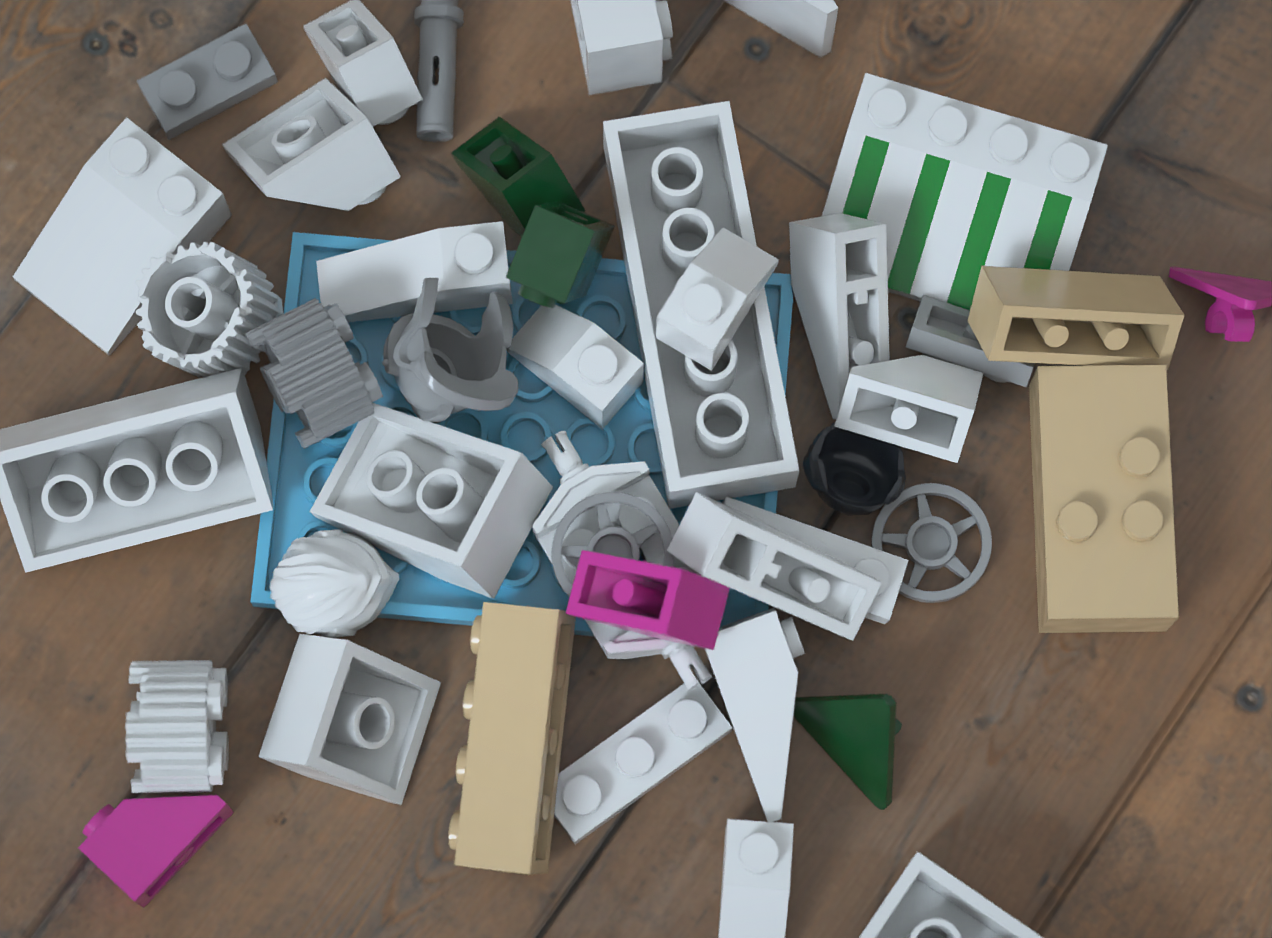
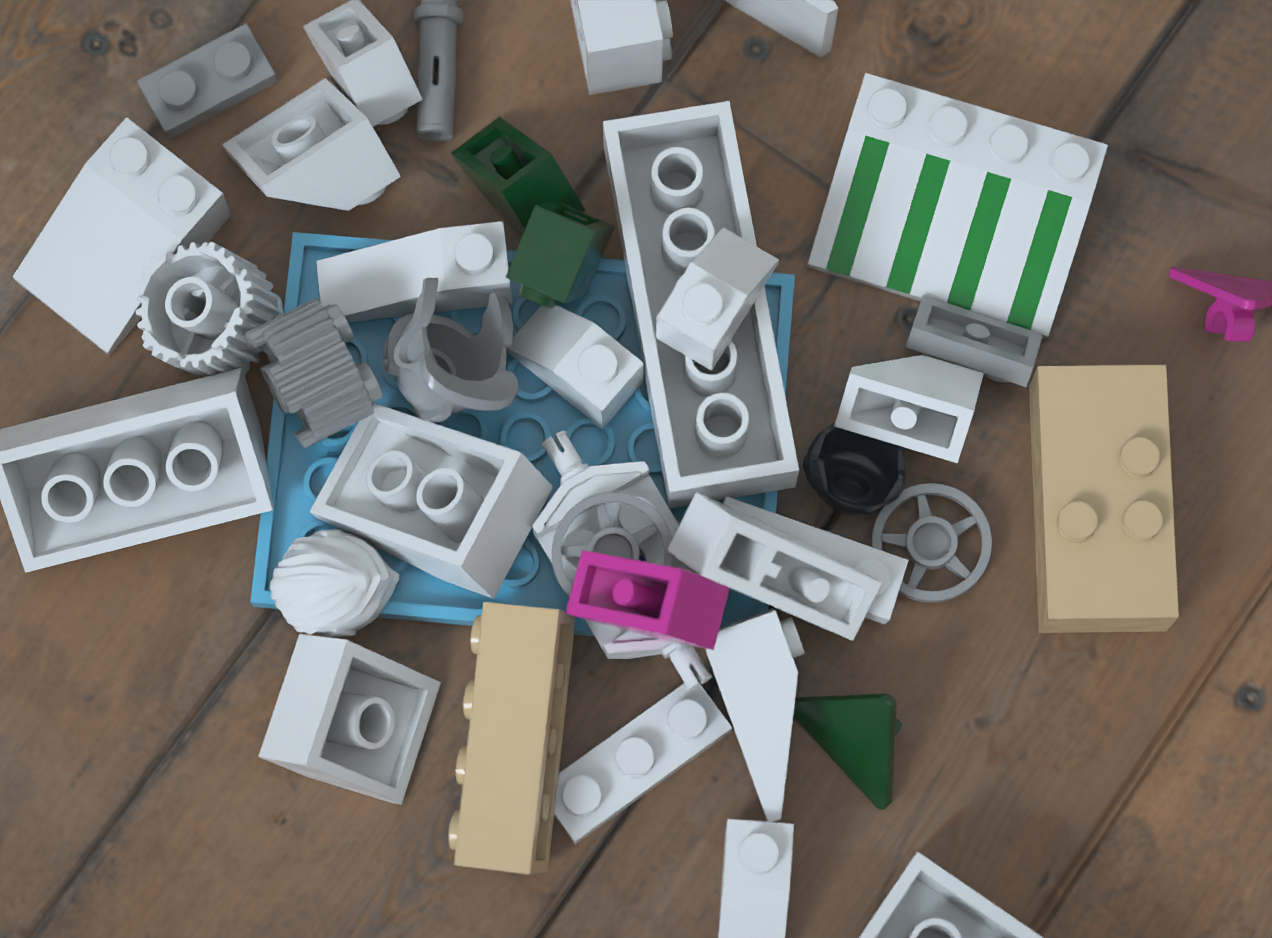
dark pink slope [78,795,234,908] -> none
white brick [126,660,229,793] -> none
white slope [789,213,890,419] -> none
tan brick [967,266,1184,370] -> none

